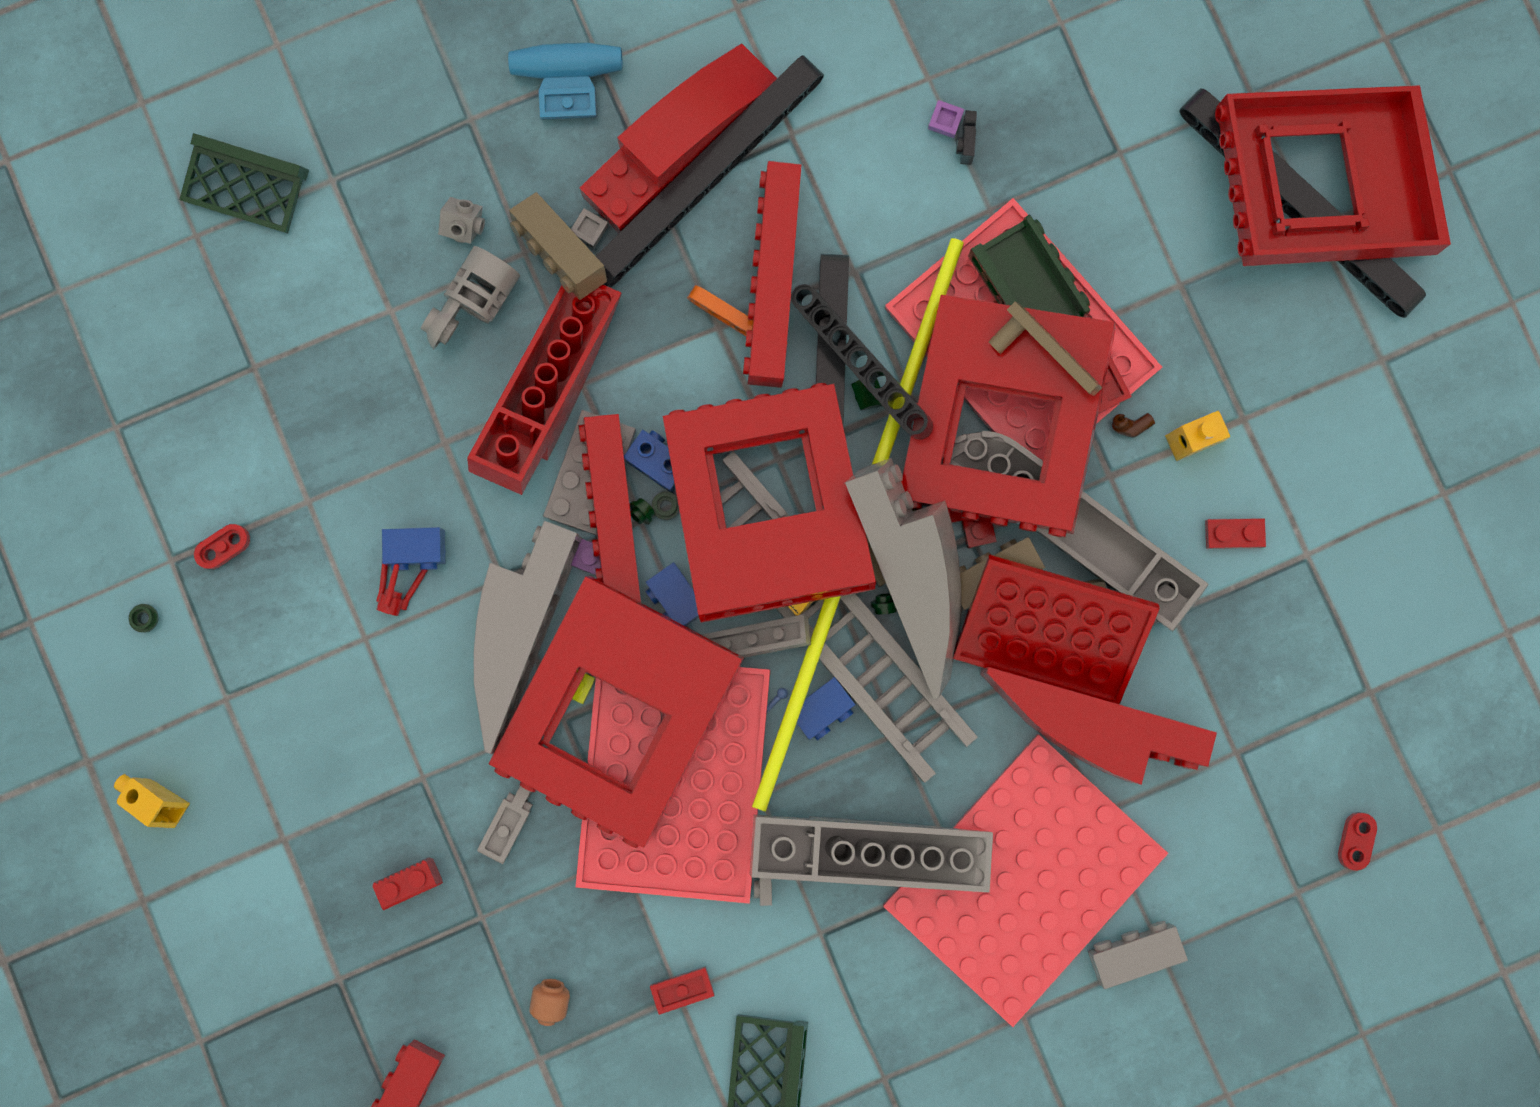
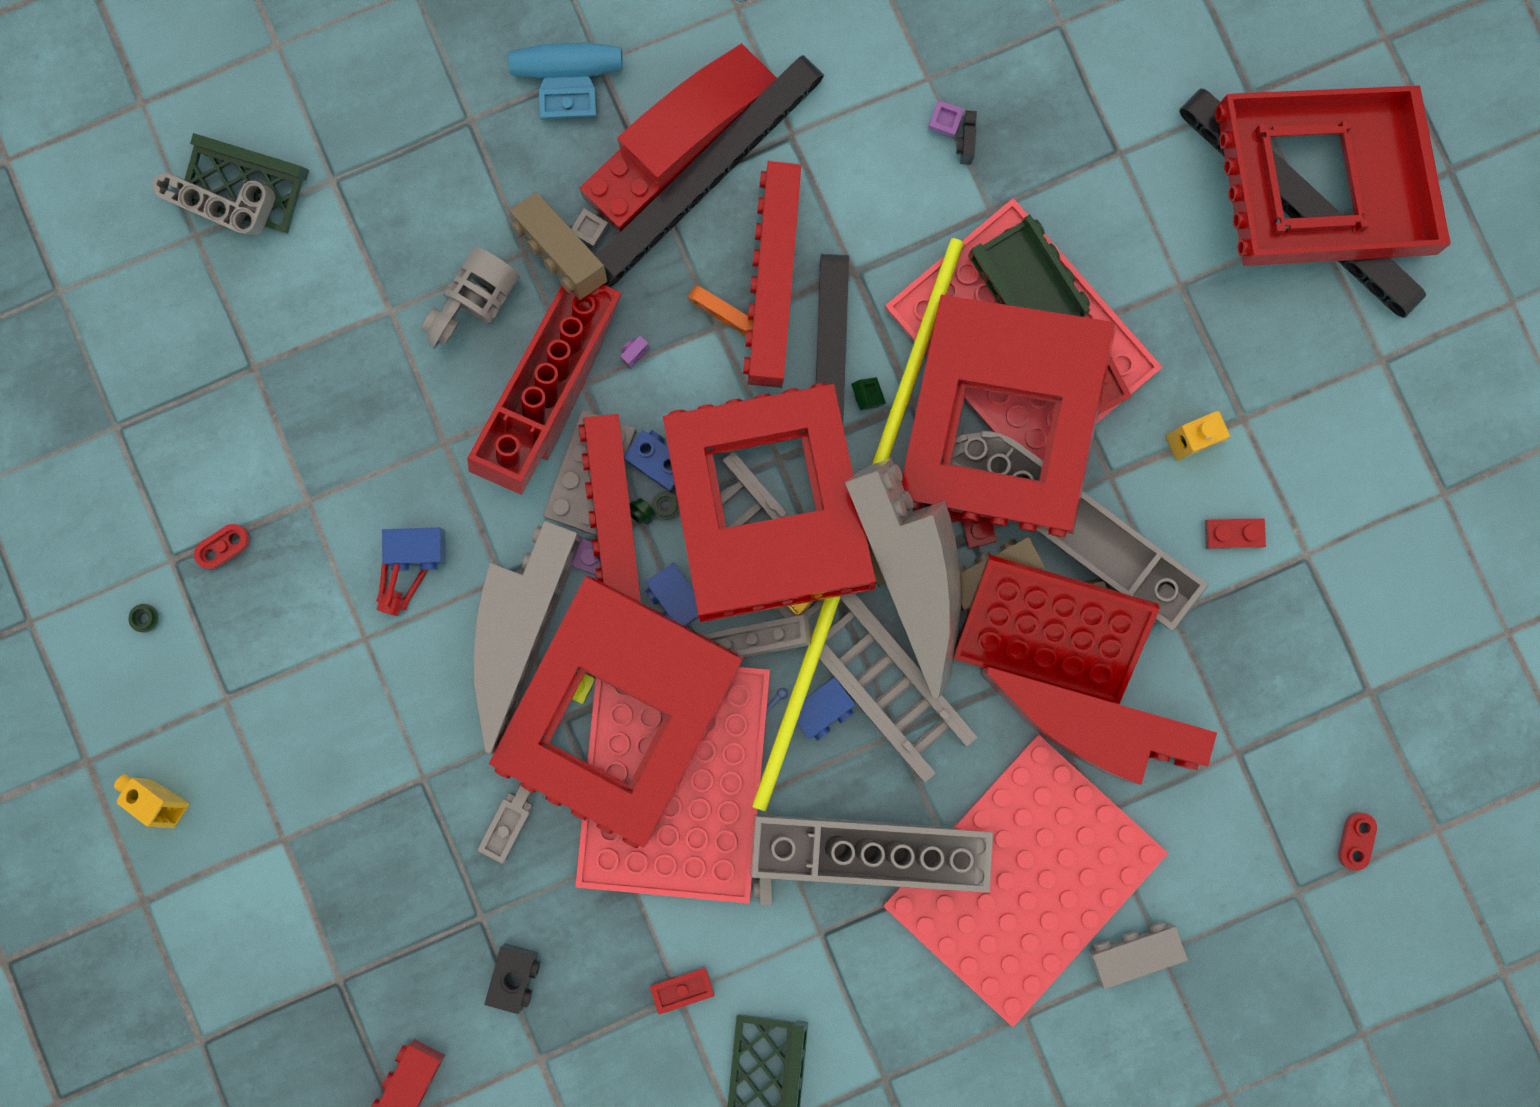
red brick [372,857,443,911] -> none
light grey brick [438,197,485,244] -> none
nougat head [529,979,570,1026] -> none
black beam [791,284,933,440] -> none
dark green plate [871,593,897,615] -> none
dark tan piece [988,302,1103,396] -> none
reddish brown arm [1112,413,1155,438] -> none
none -> light grey beam [152,173,275,236]
none -> black brick [484,943,541,1014]
none -> medium lavender plate [620,336,650,369]

